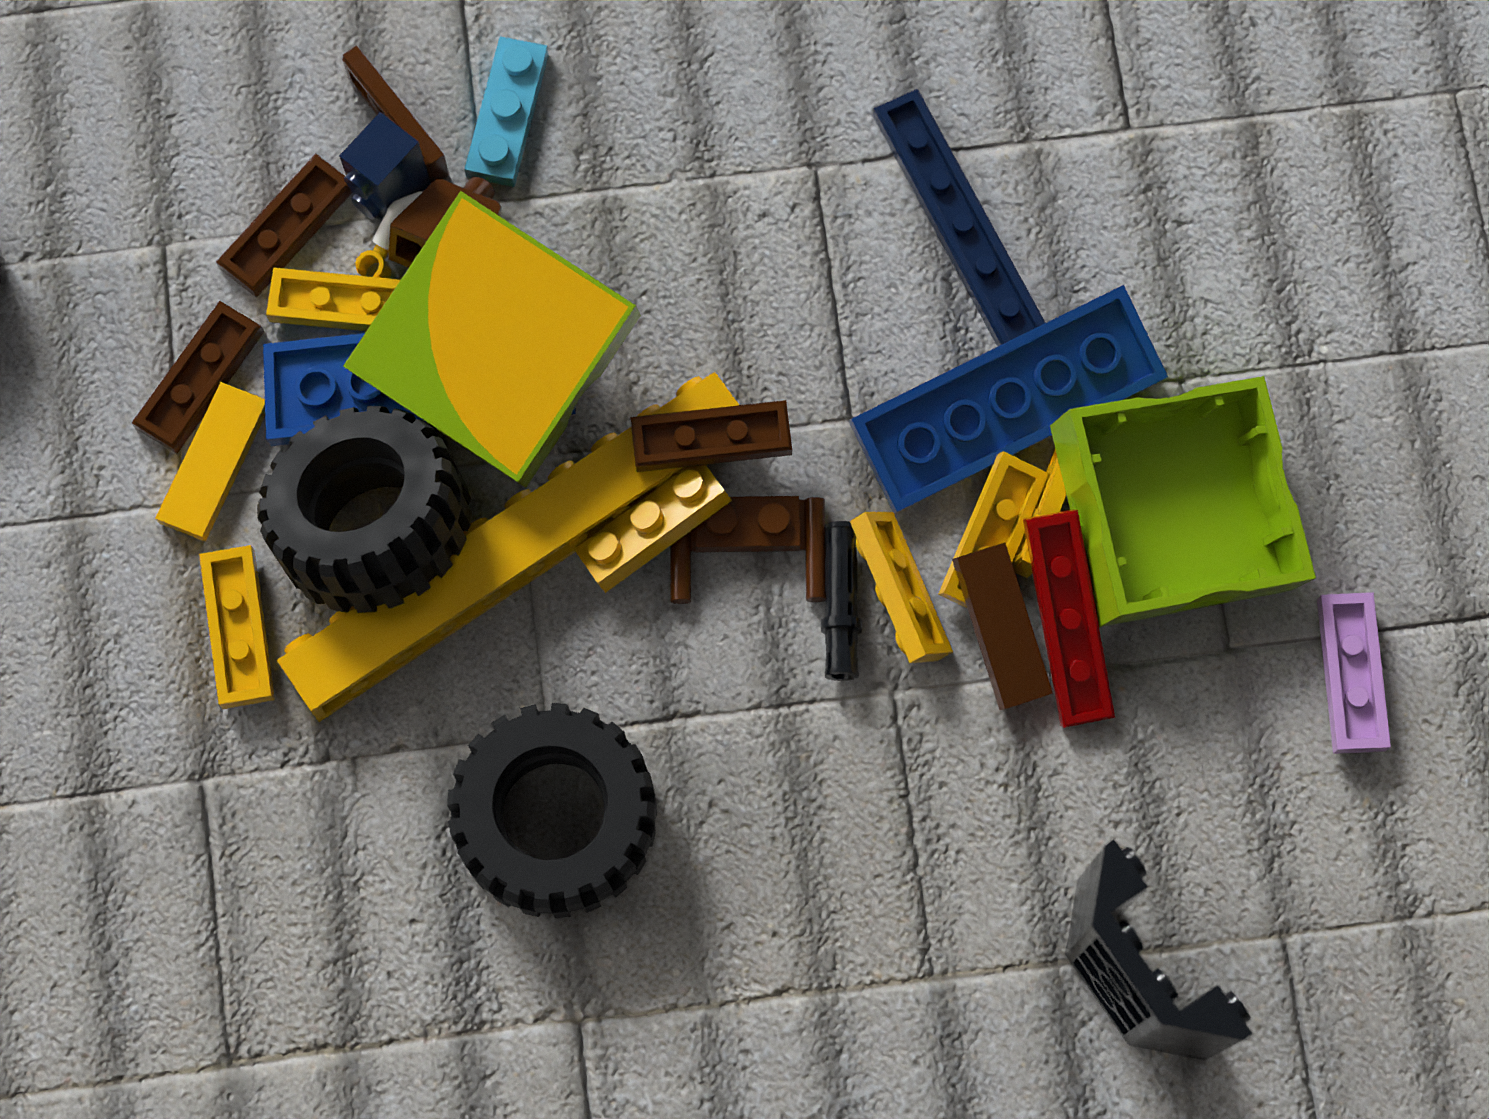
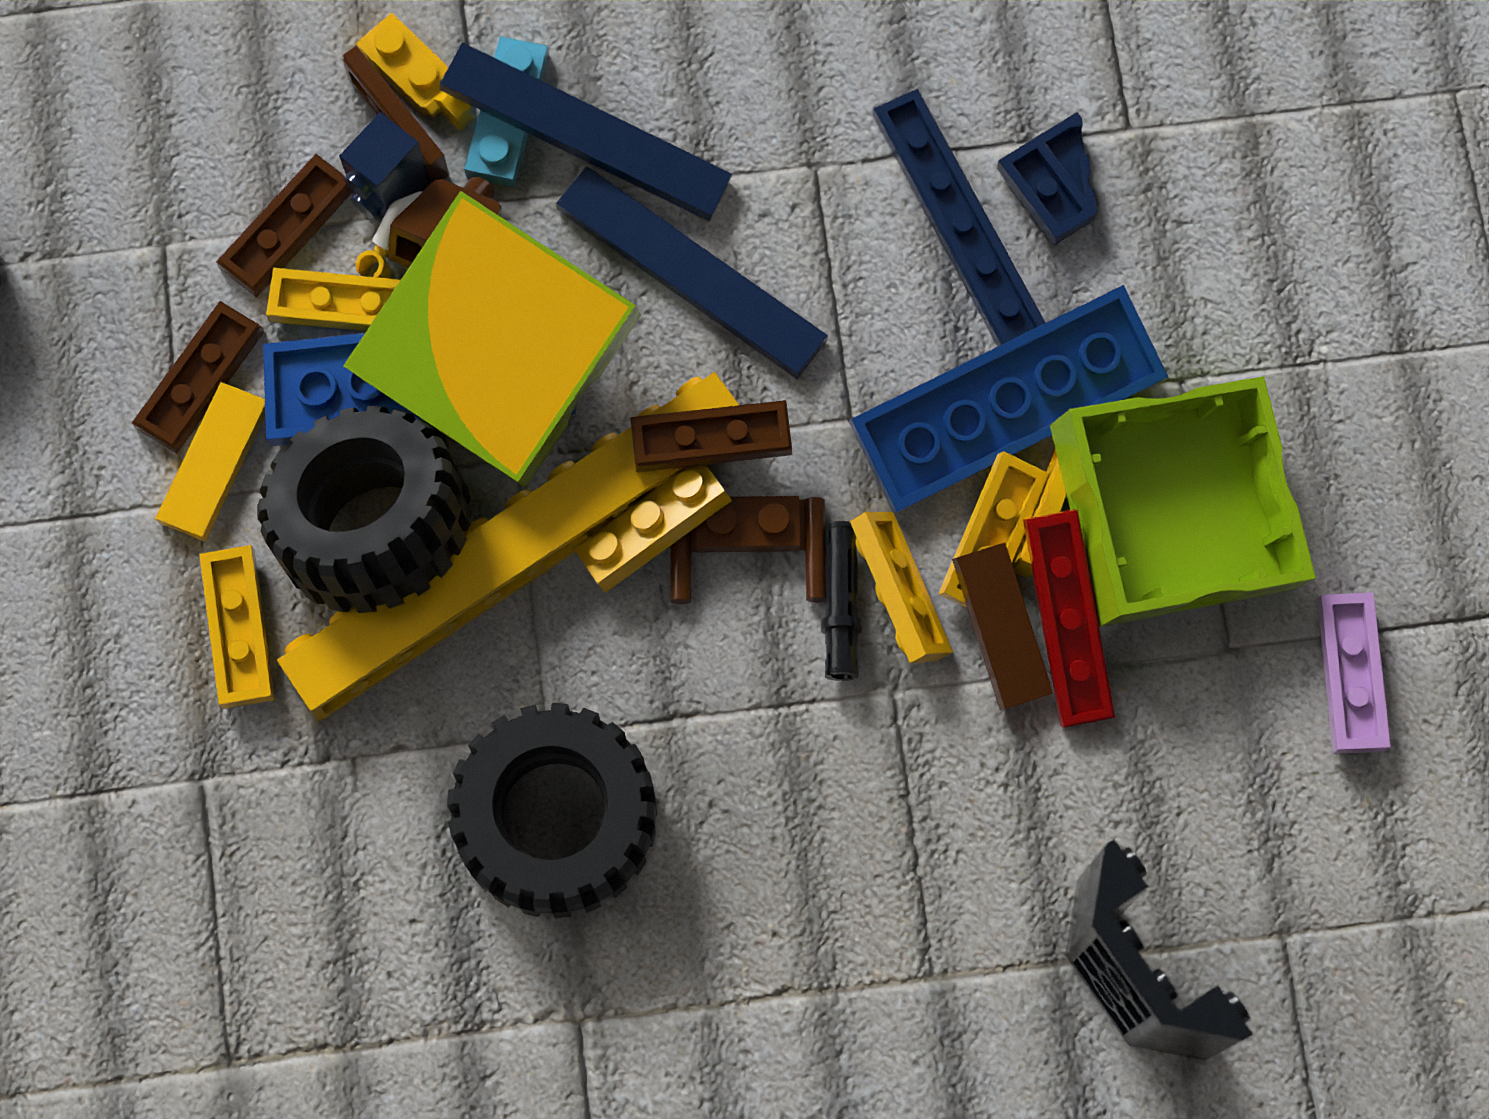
none -> yellow hinge [355,12,474,131]
none -> dark blue tile [440,42,732,222]
none -> dark blue tile [556,166,828,379]
none -> dark blue wing [997,112,1097,246]

